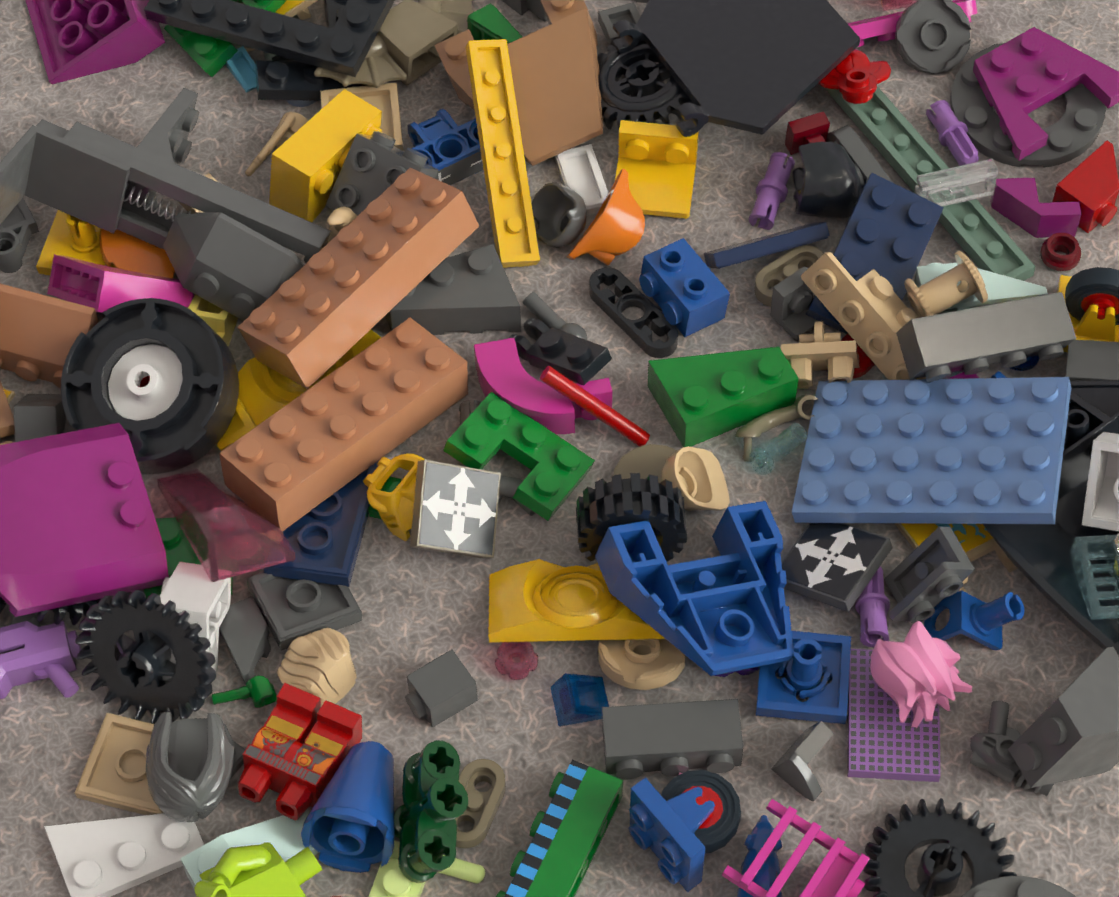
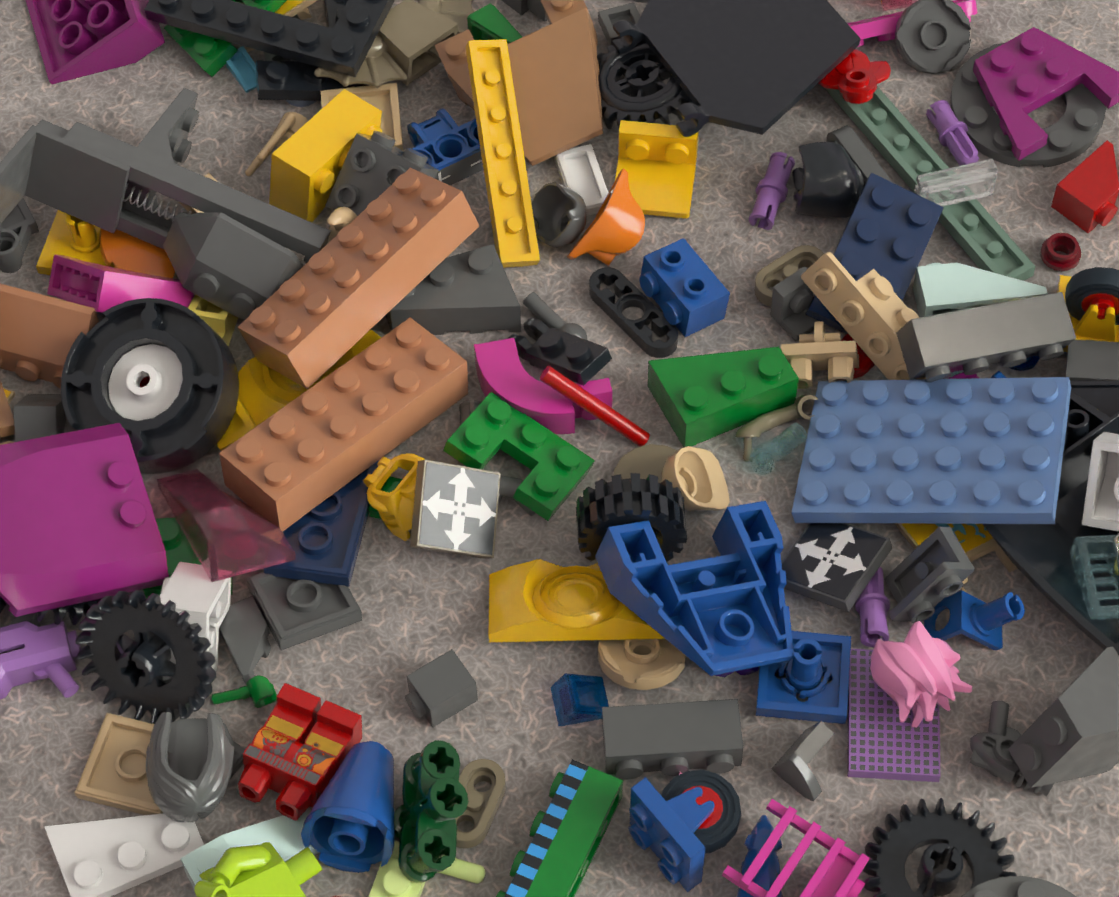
tan hair [277,628,357,706] -> none
clear pink plate [495,642,538,680] -> none
dark blue tile [704,222,830,269] -> none
dark red tile [785,111,830,155] -> none
tan hose [904,251,988,318] -> none
magenta slope [990,177,1081,238] -> none

